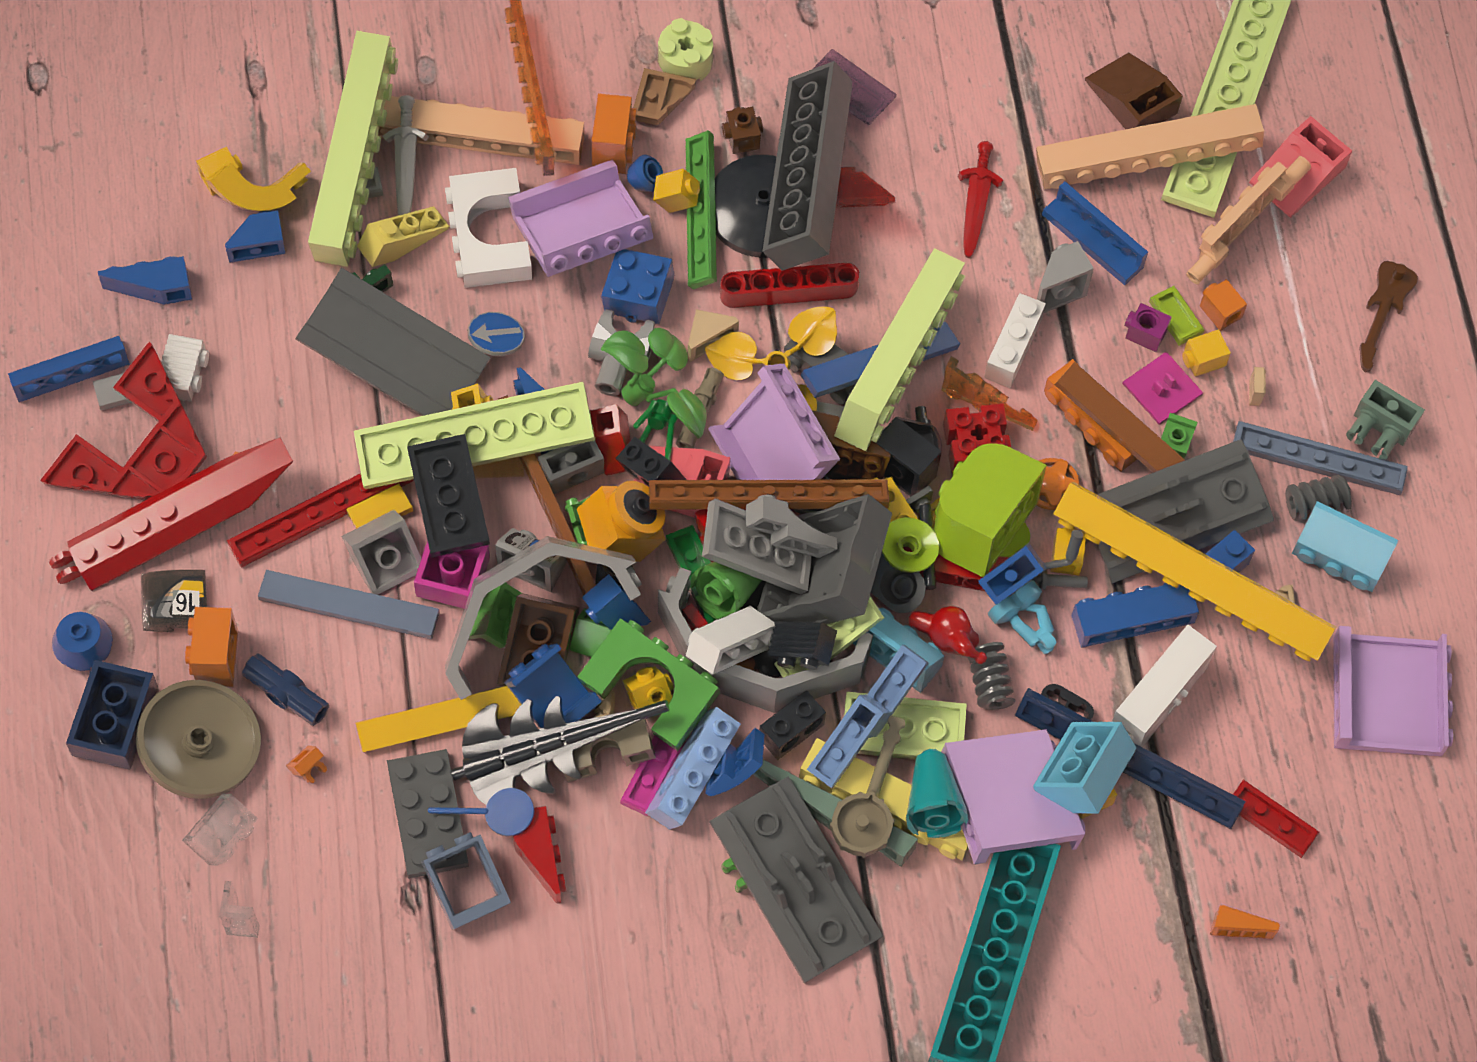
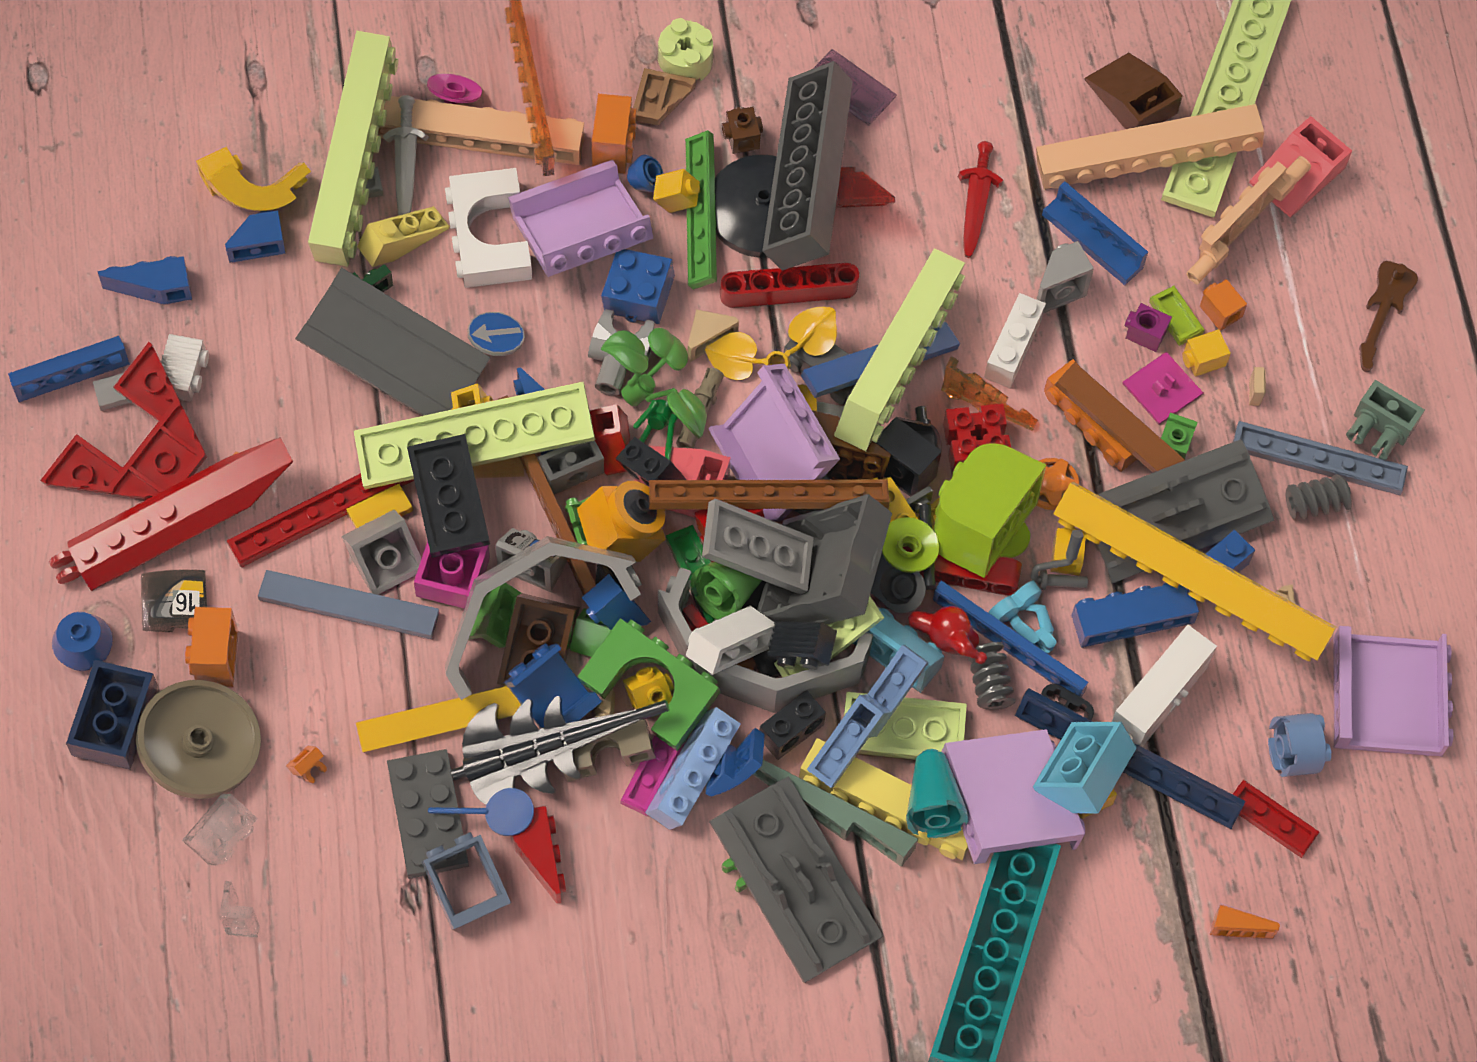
dark blue piece [242,653,329,726] -> none
light grey slope [746,495,837,558] -> none
dark tan piece [830,716,905,858] -> none
blue slope [978,543,1047,605] -> none
medium azure slope [1292,501,1399,592] -> none
none -> dark pink dish [427,74,482,104]
none -> blue tile [933,580,1088,697]
none -> medium blue brick [1268,713,1332,777]

